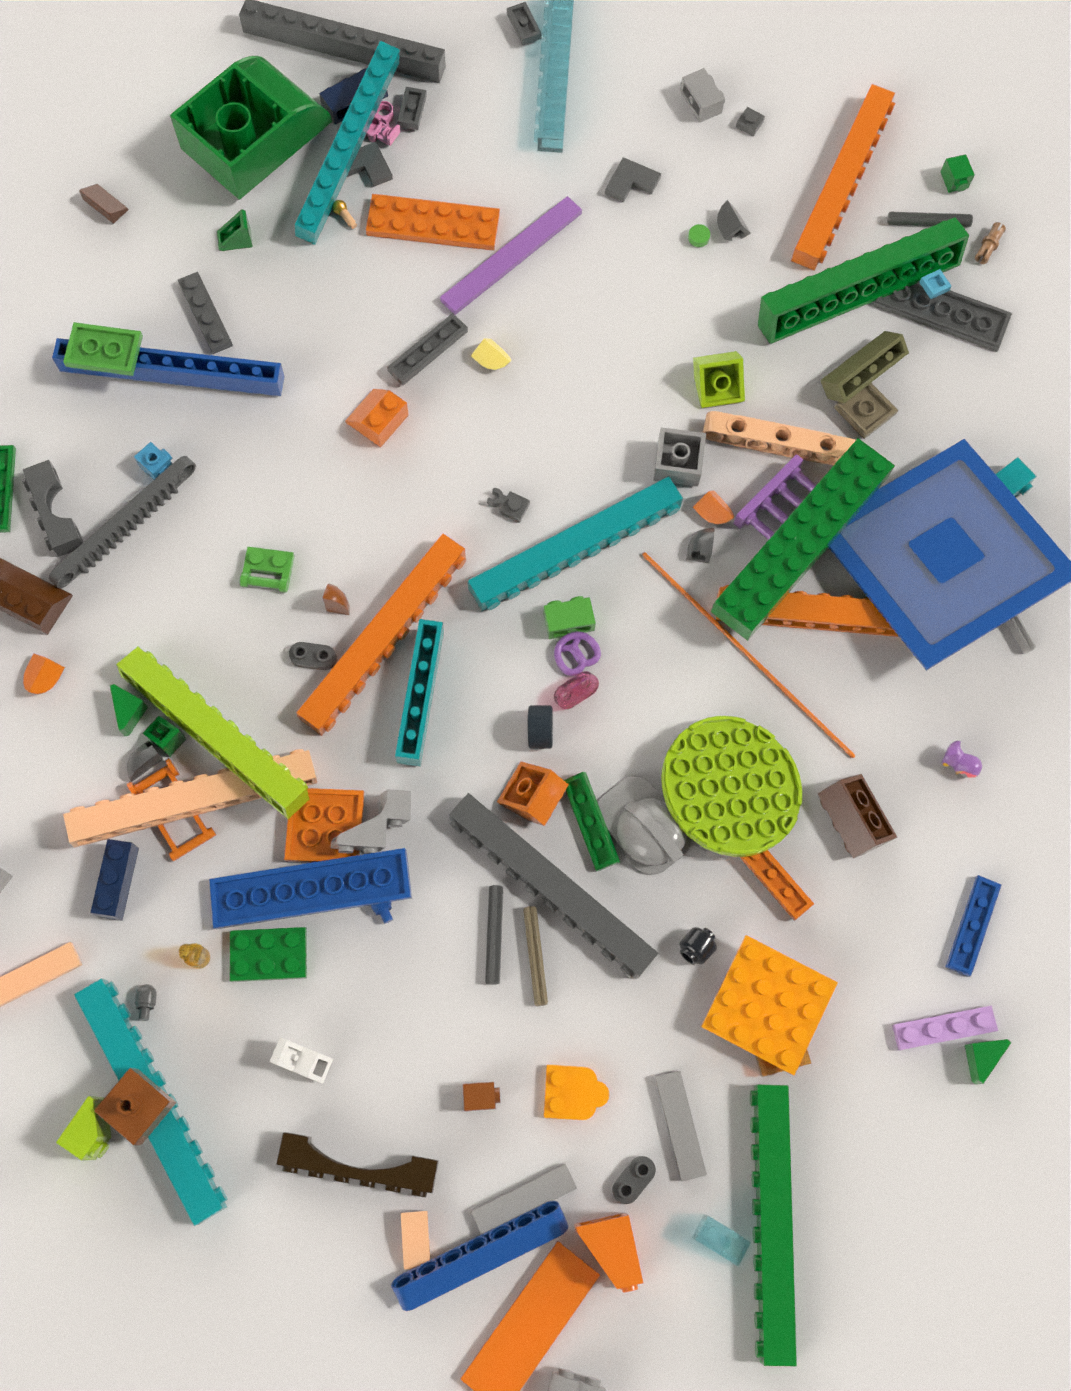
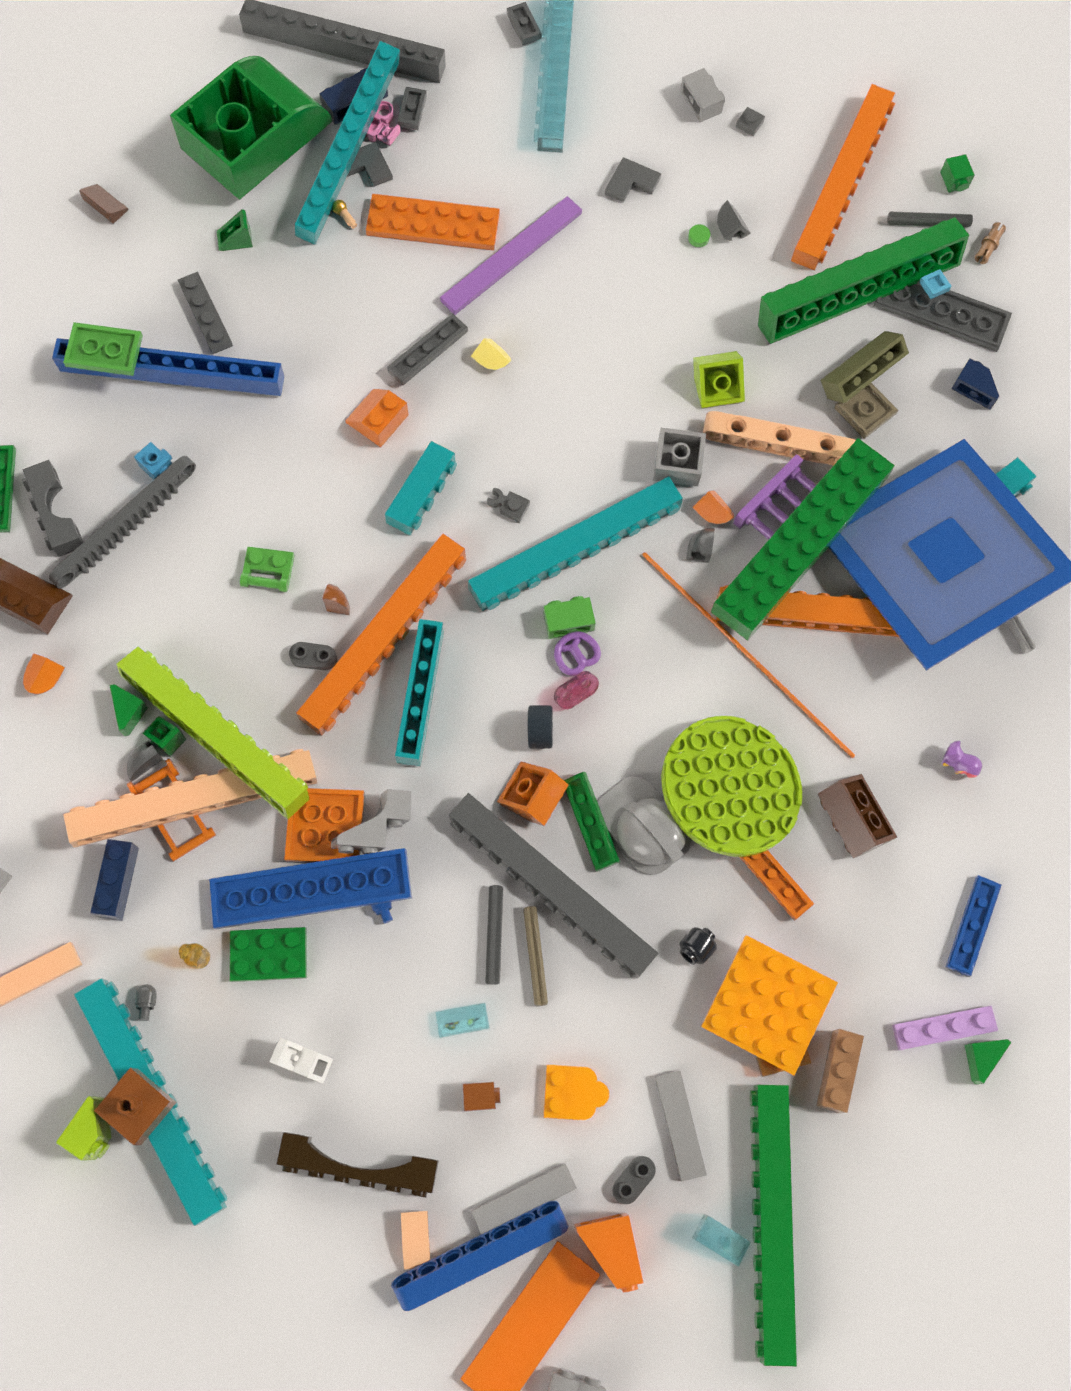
none -> teal brick [385,441,457,535]
none -> clear light blue tile [435,1003,490,1038]
none -> medium nougat brick [816,1029,864,1113]
none -> dark blue slope [951,358,999,410]

